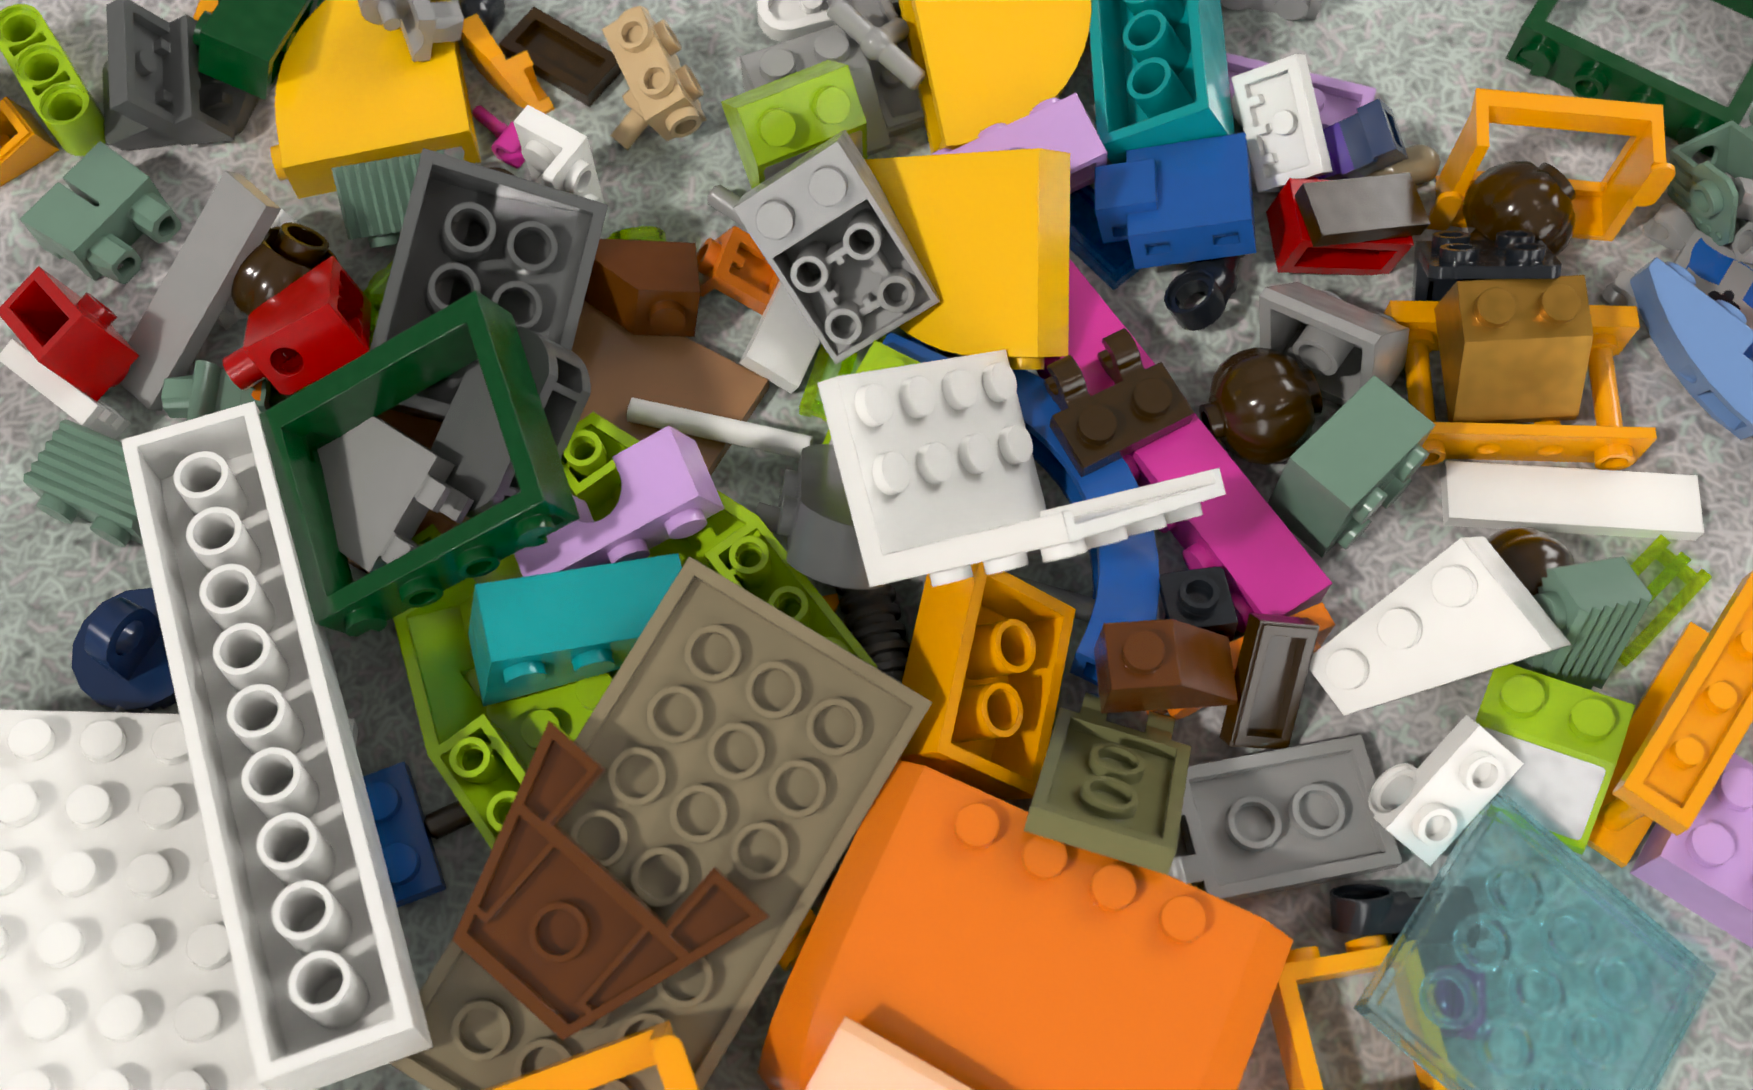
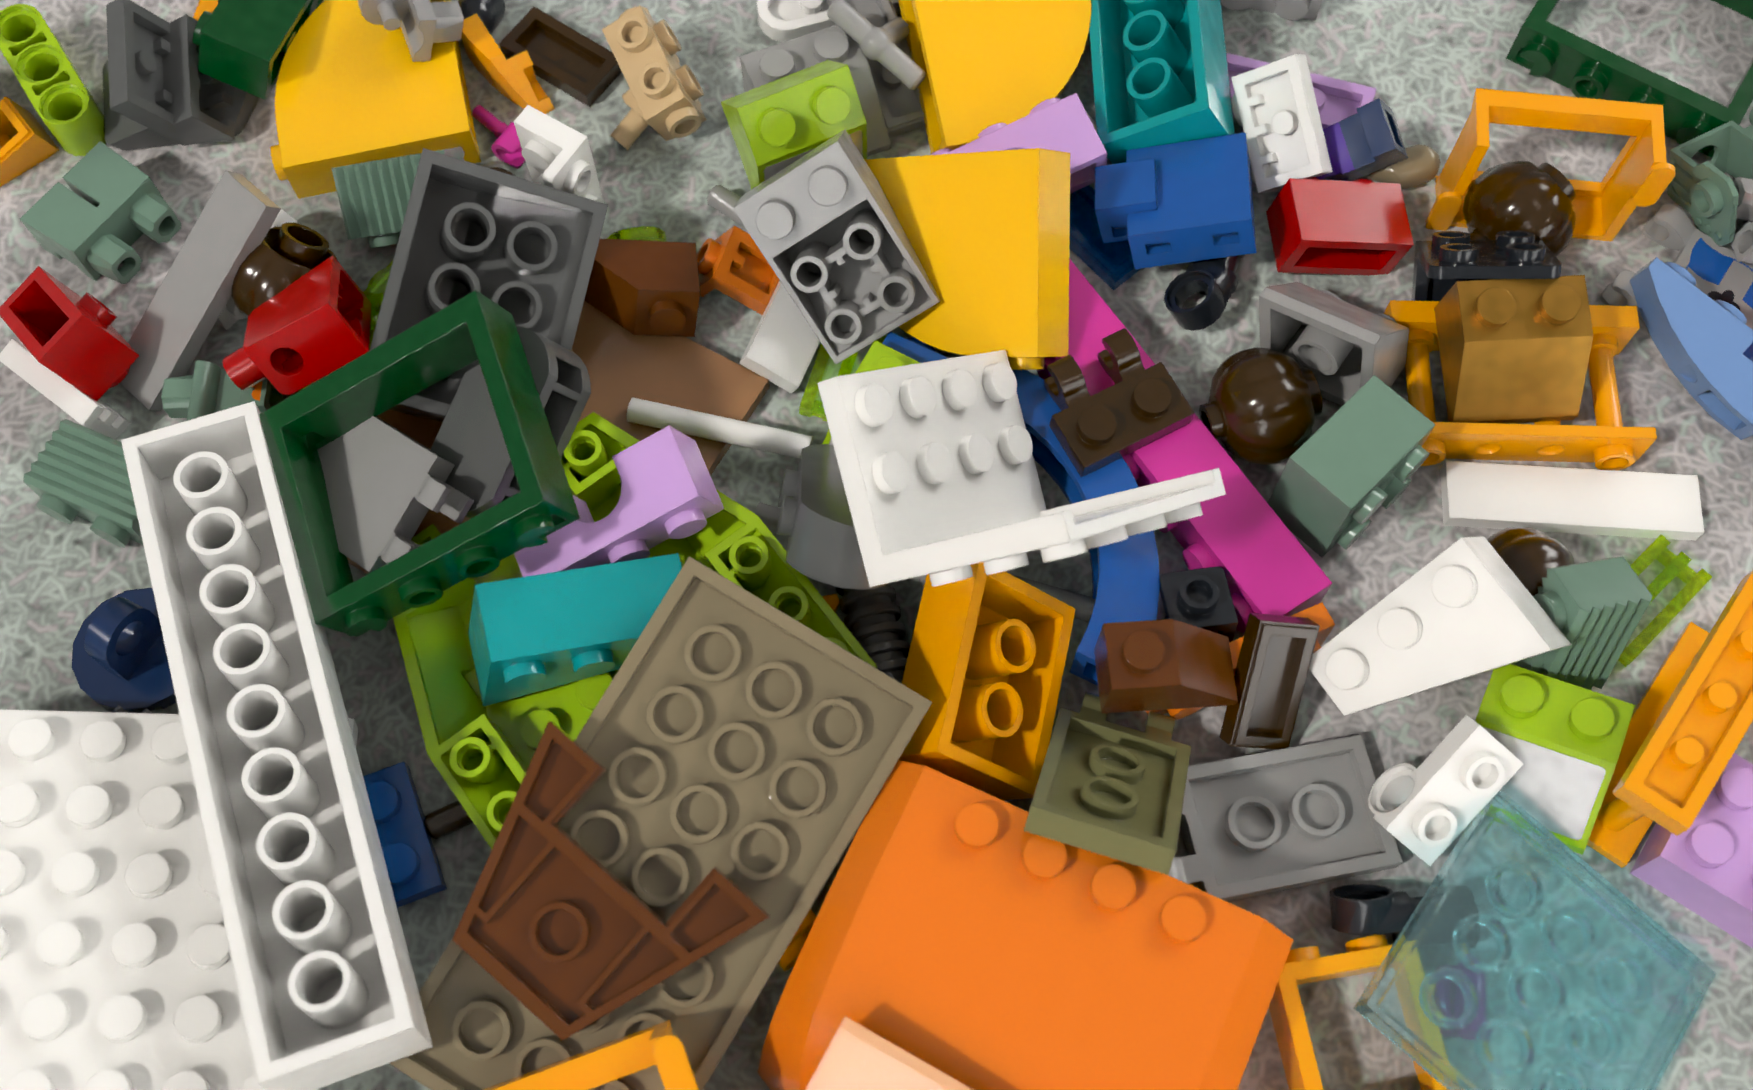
tile [1294,172,1430,247] -> none

